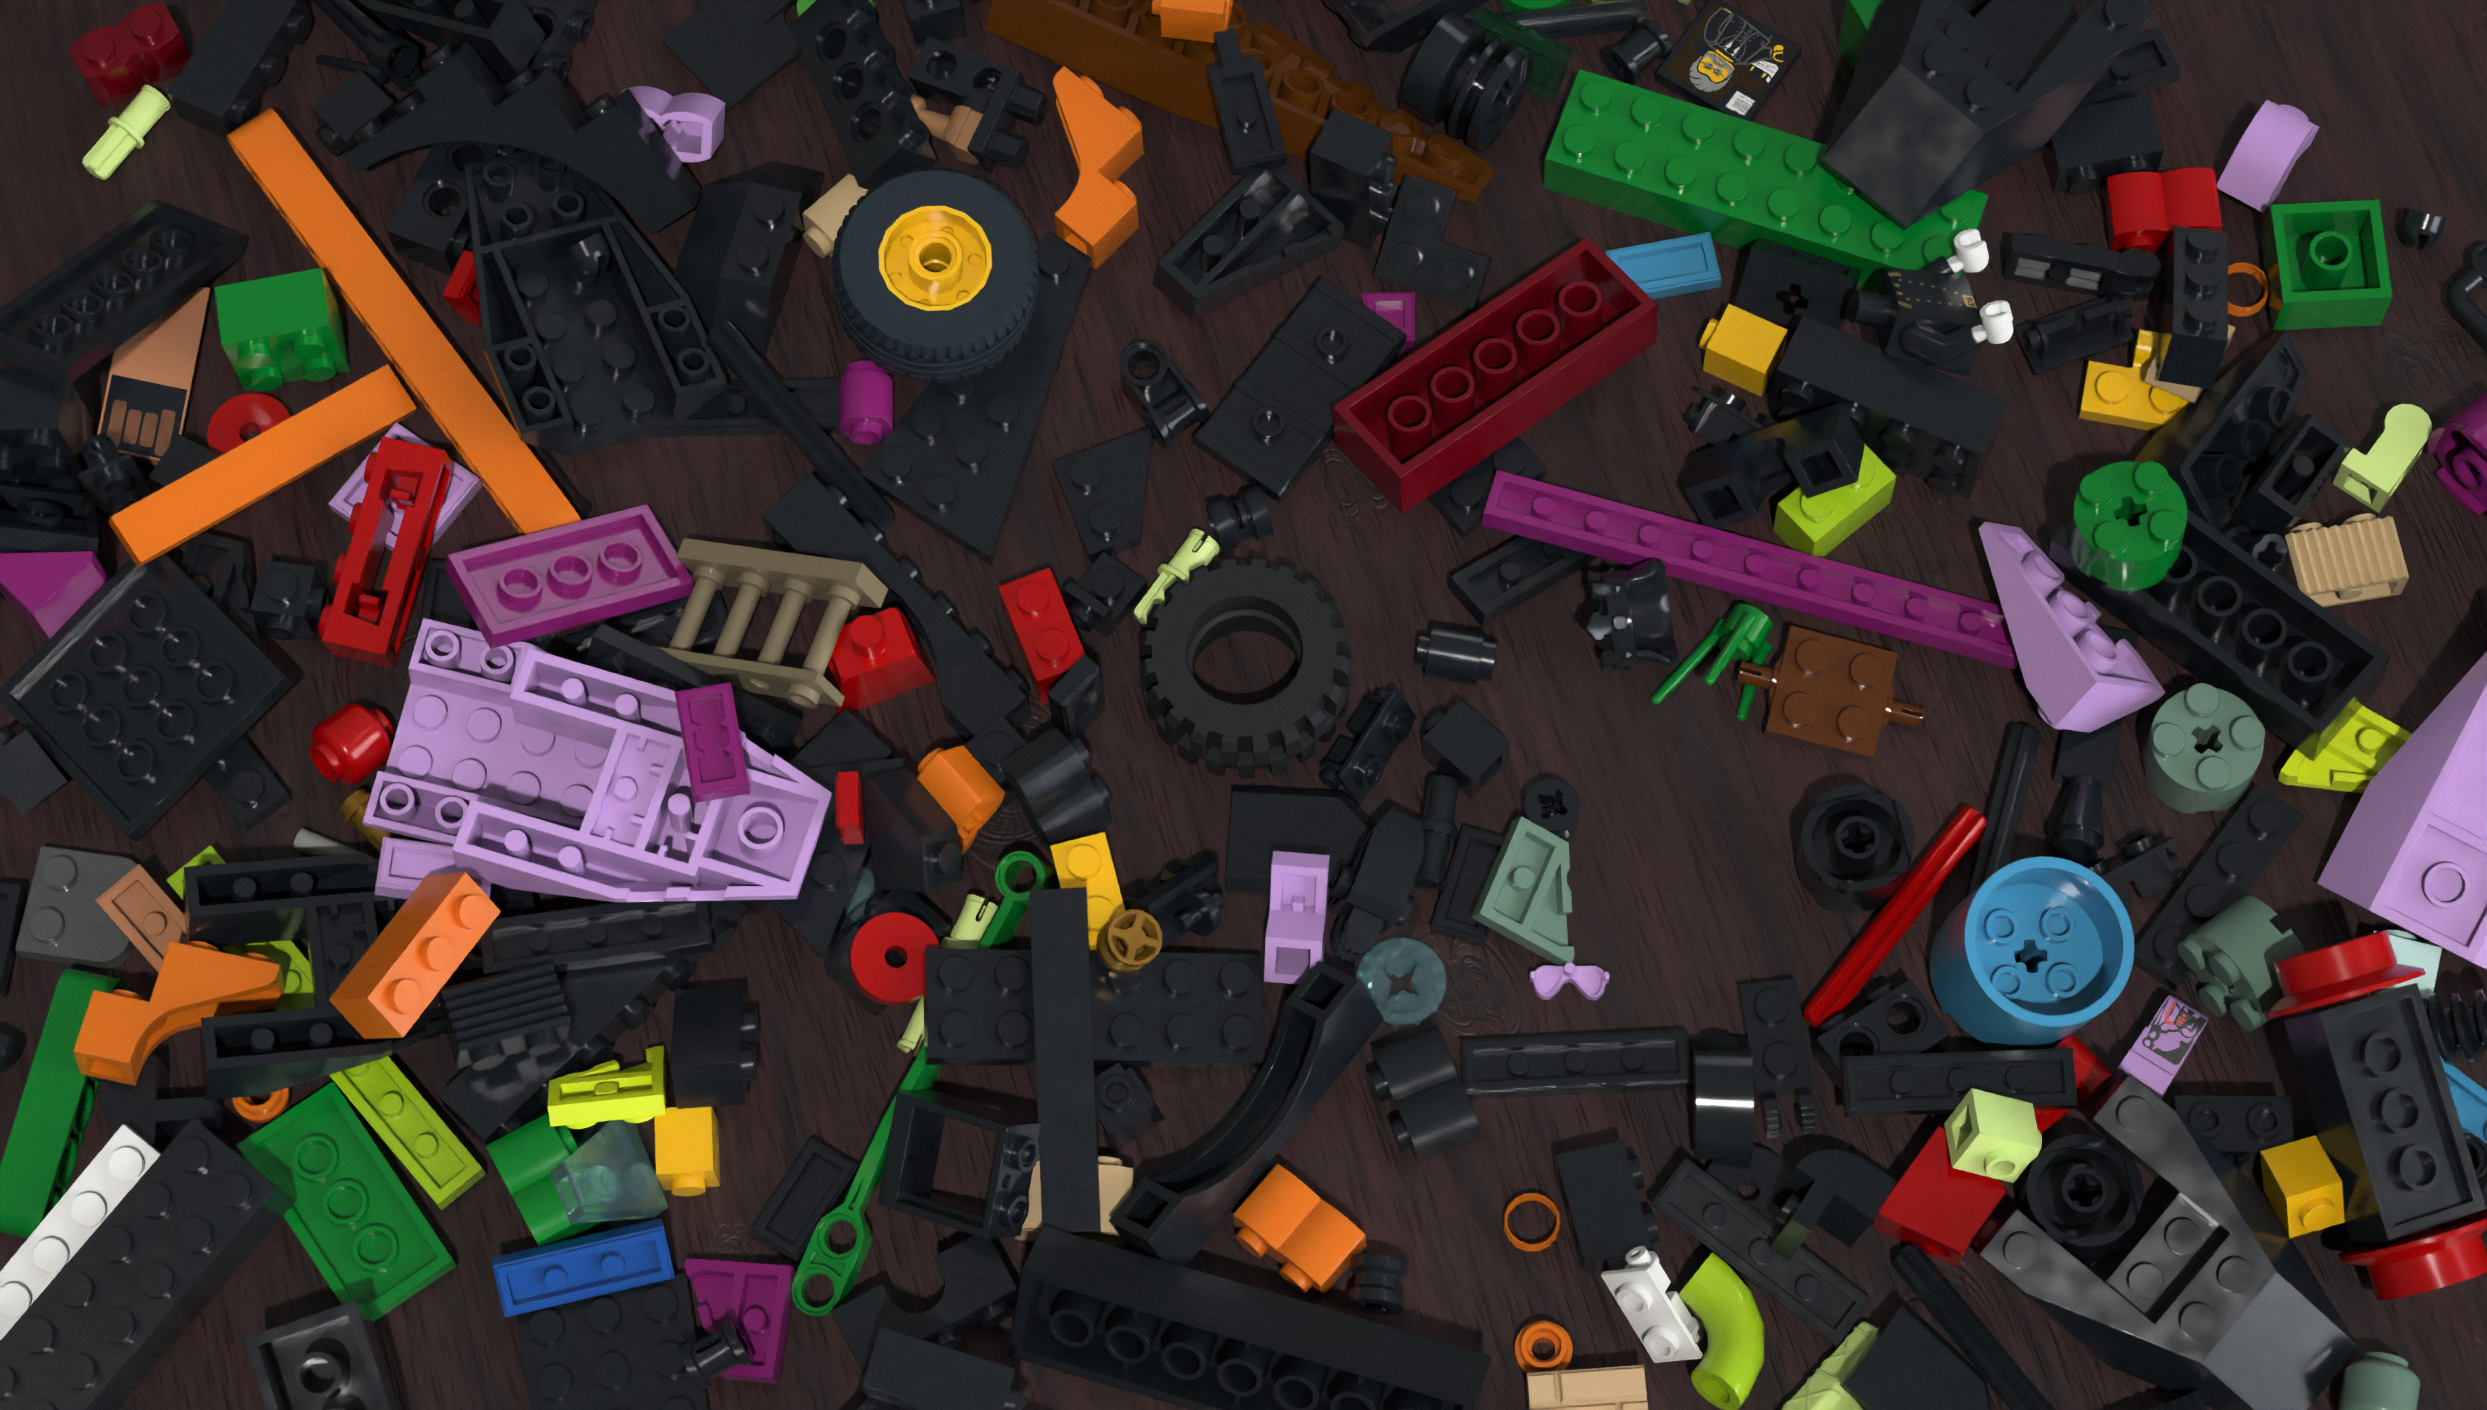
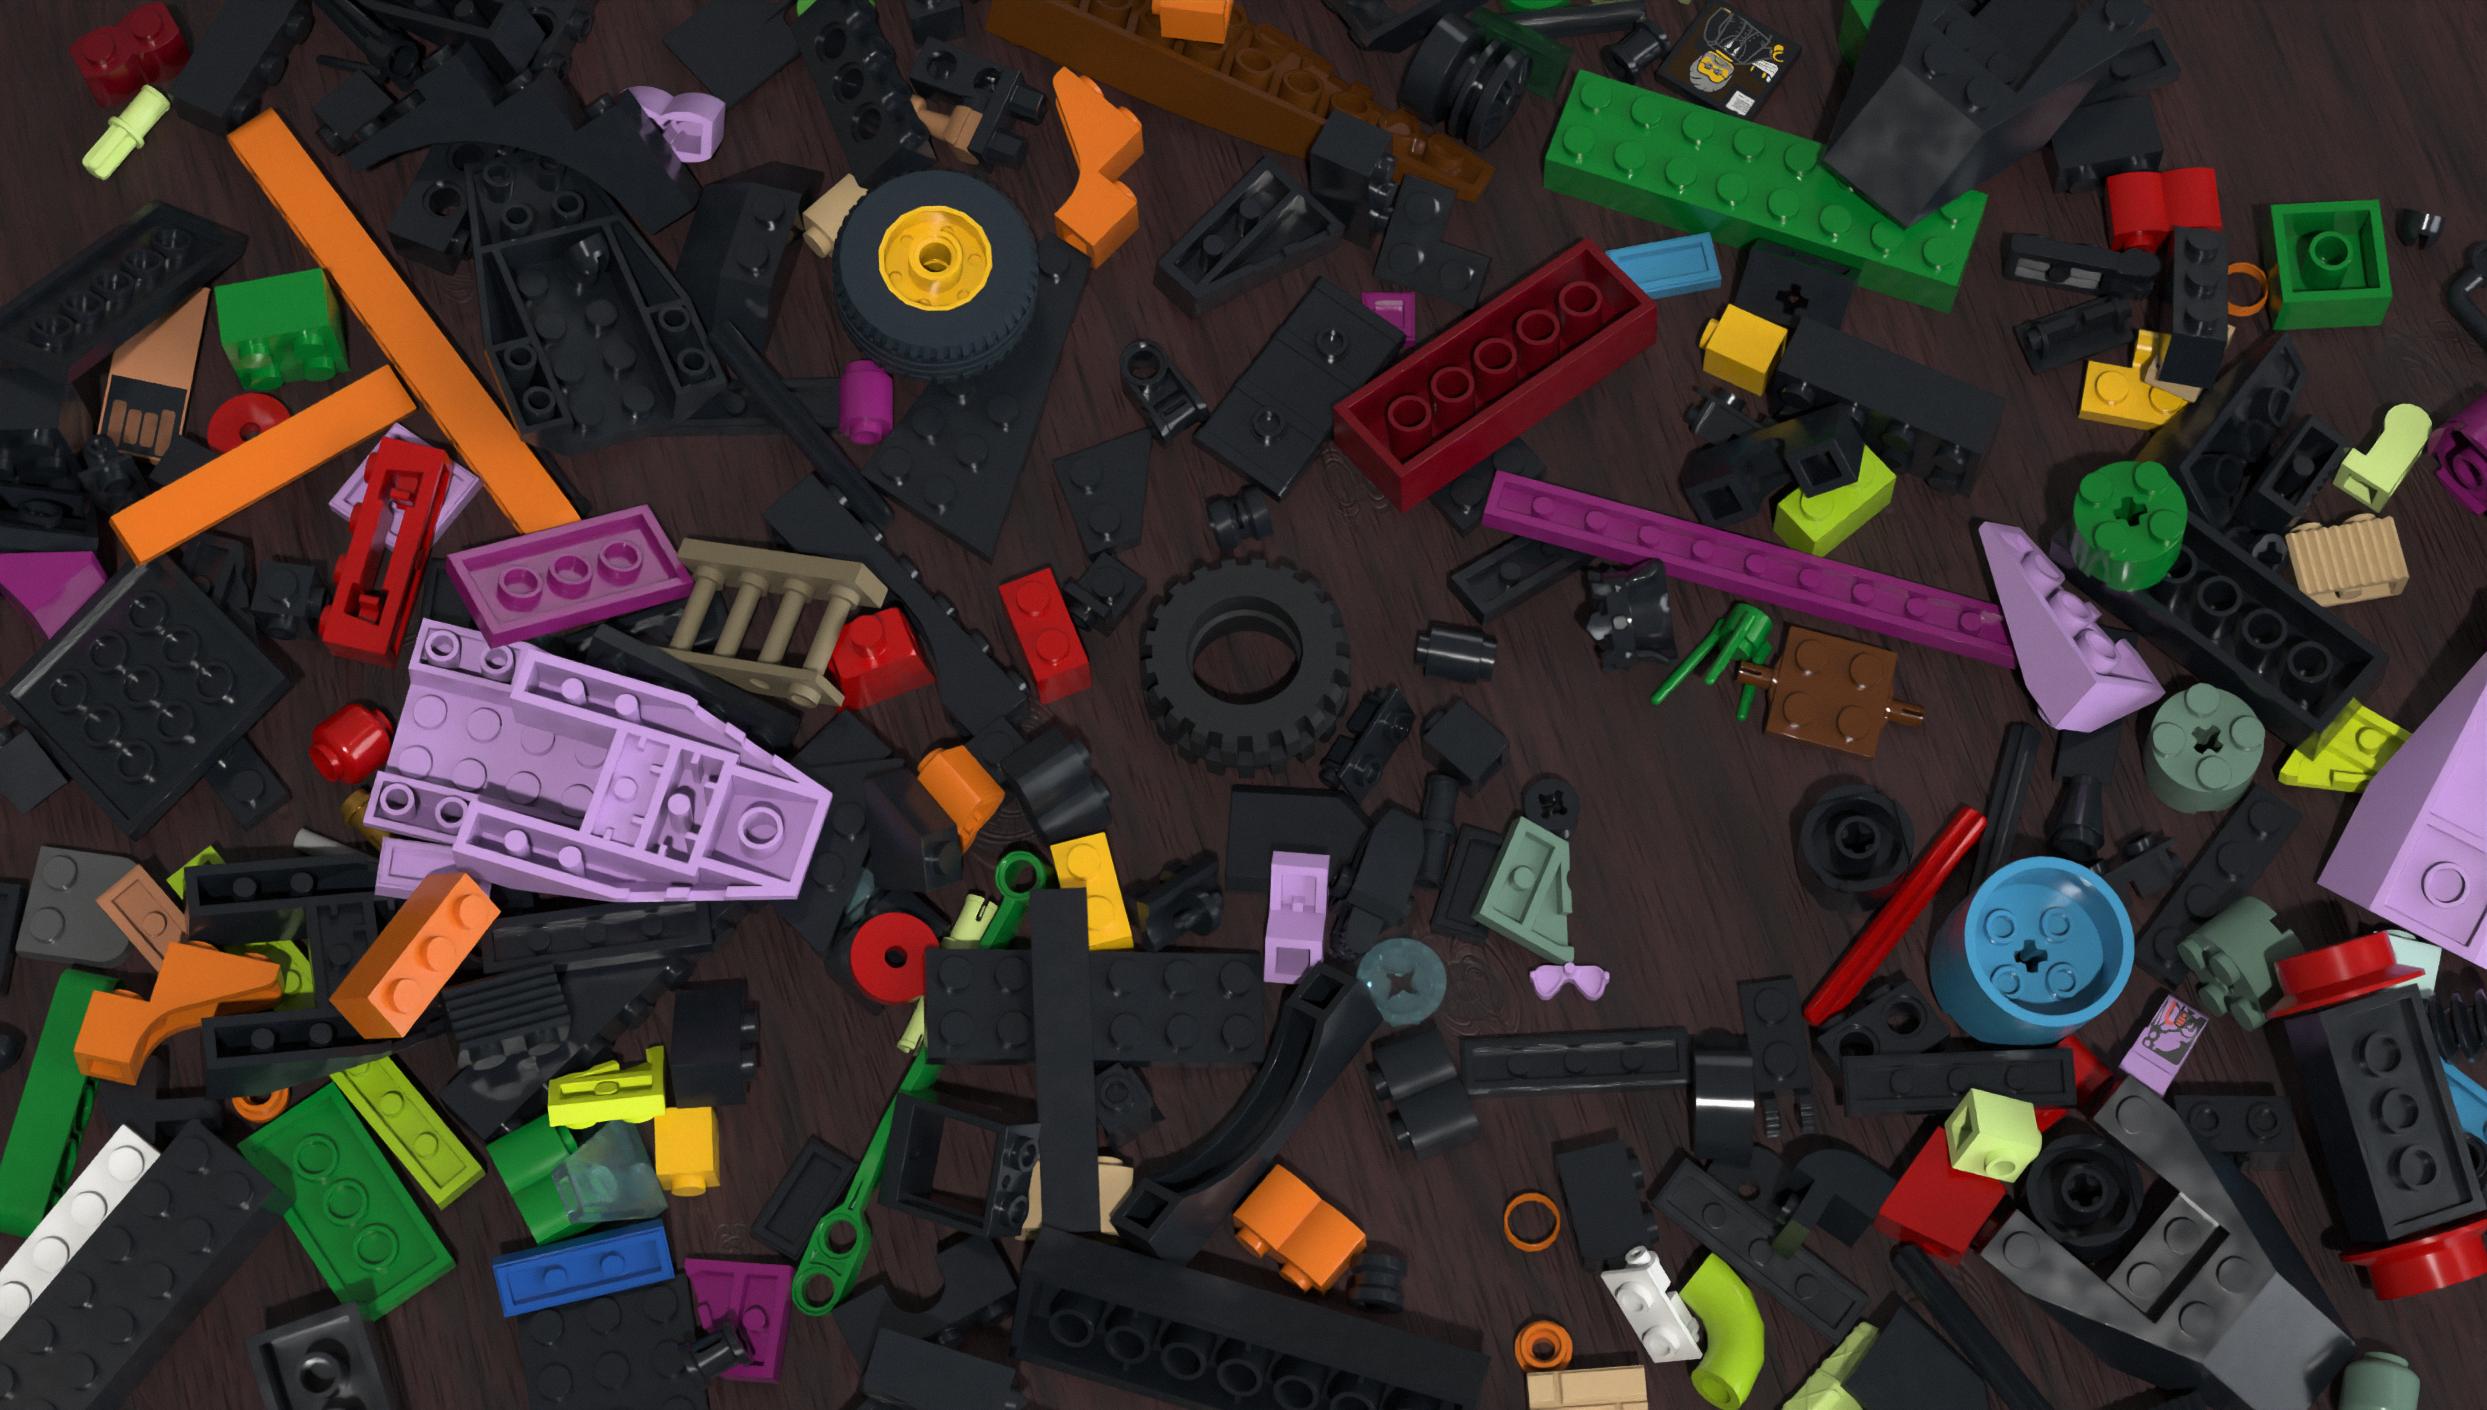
red tile [442,250,481,325] -> none
magenta plate [675,682,750,803] -> none
red tile [835,771,864,845] -> none
black tile [1047,655,1106,739] -> none
pearl gold wheel [1096,909,1162,973] -> none
yellowish green axle [1133,529,1221,628] -> none
black hinge [1207,29,1287,176] -> none
black torso [1848,229,2014,376] -> none
lavender brick [2217,100,2319,213] -> none
yellow brick [2260,1135,2345,1239] -> none

